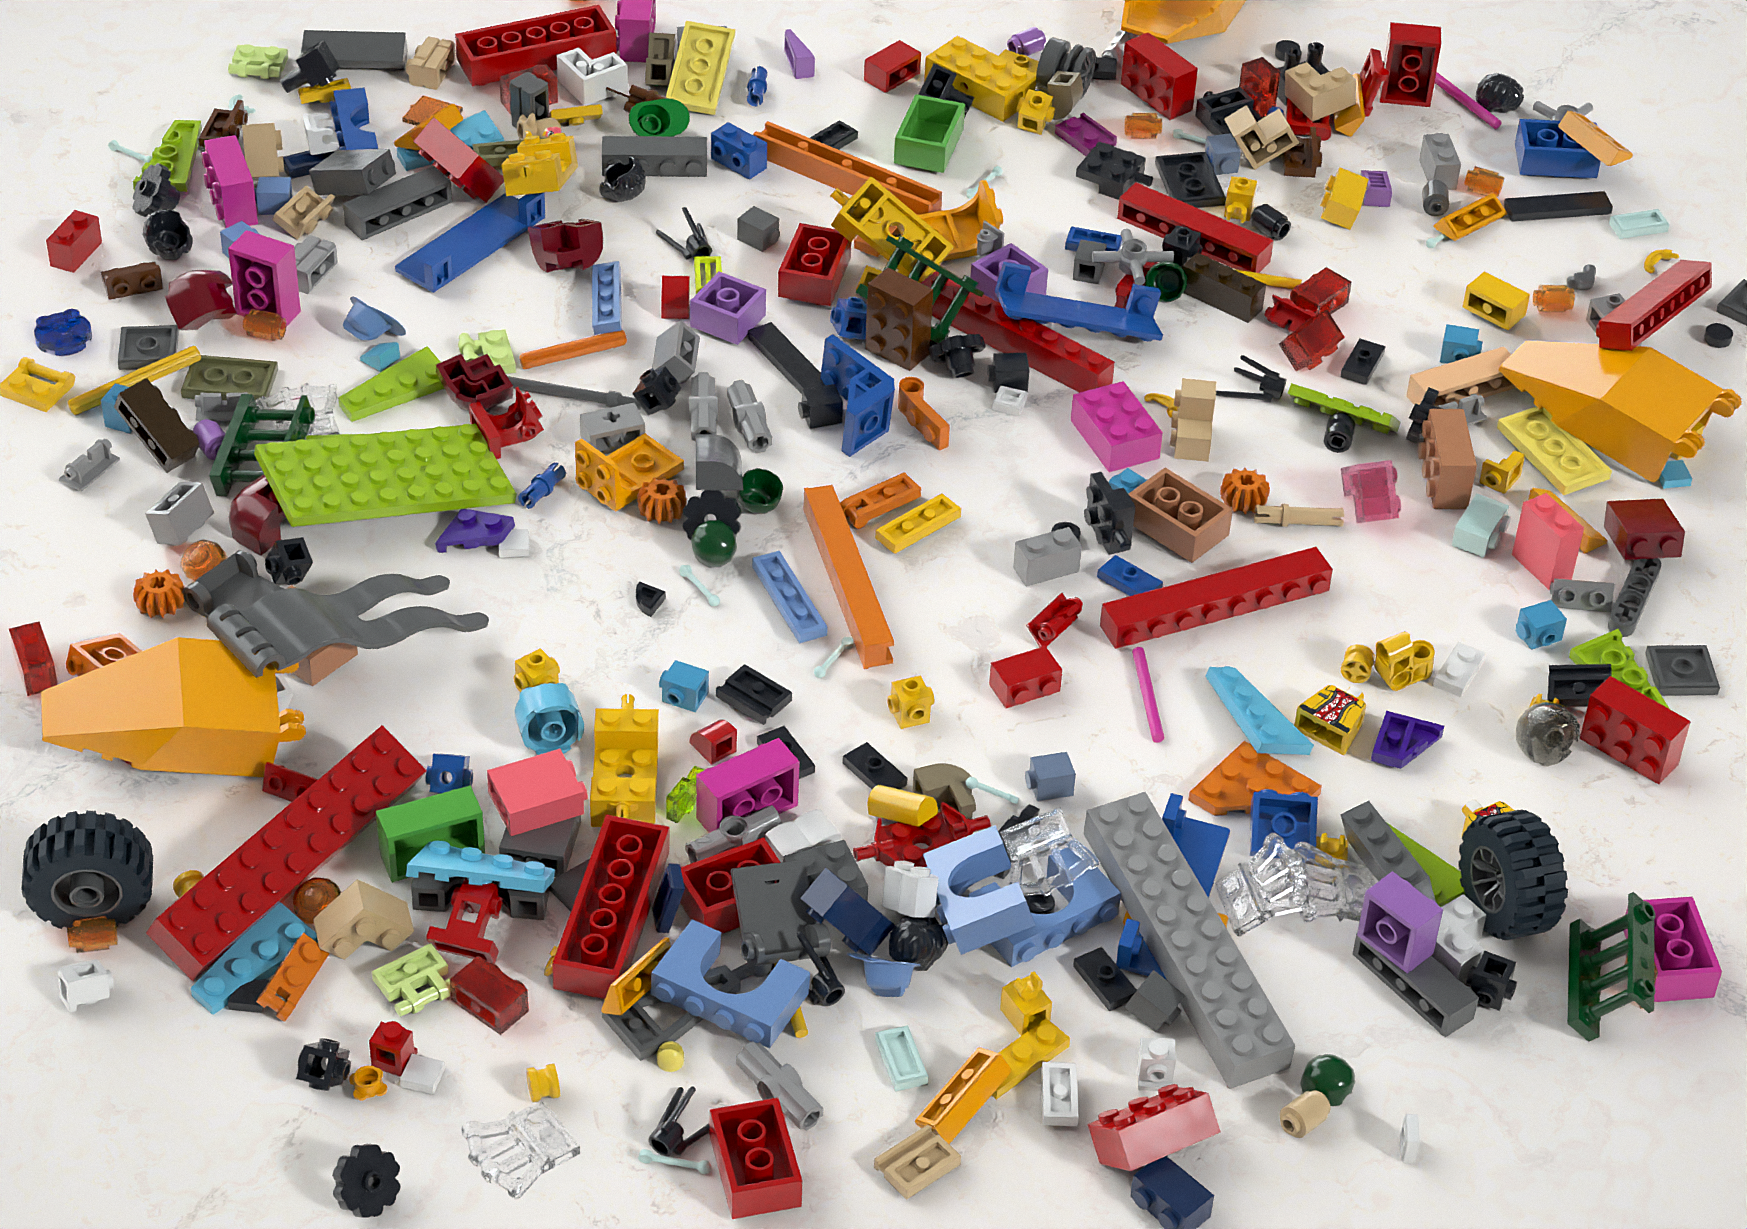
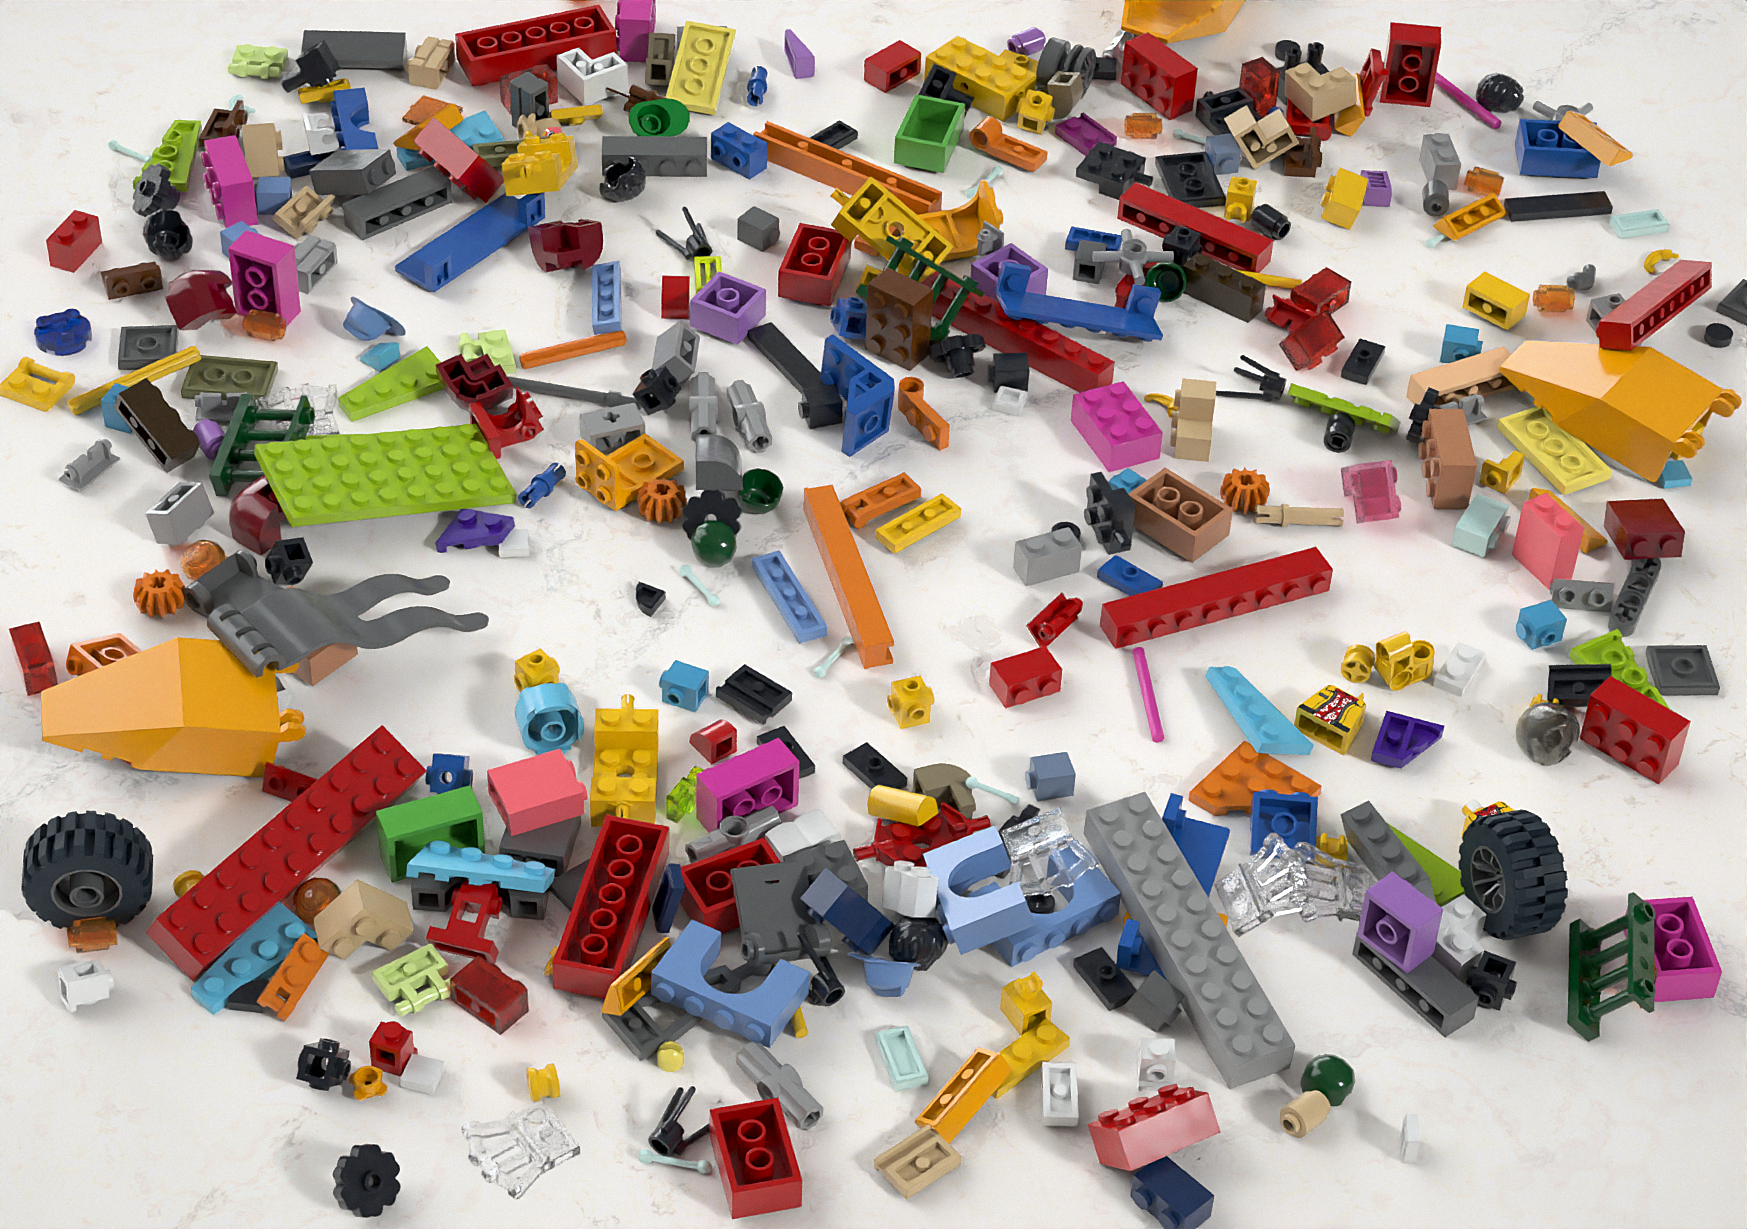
none -> orange plate [969,117,1048,173]

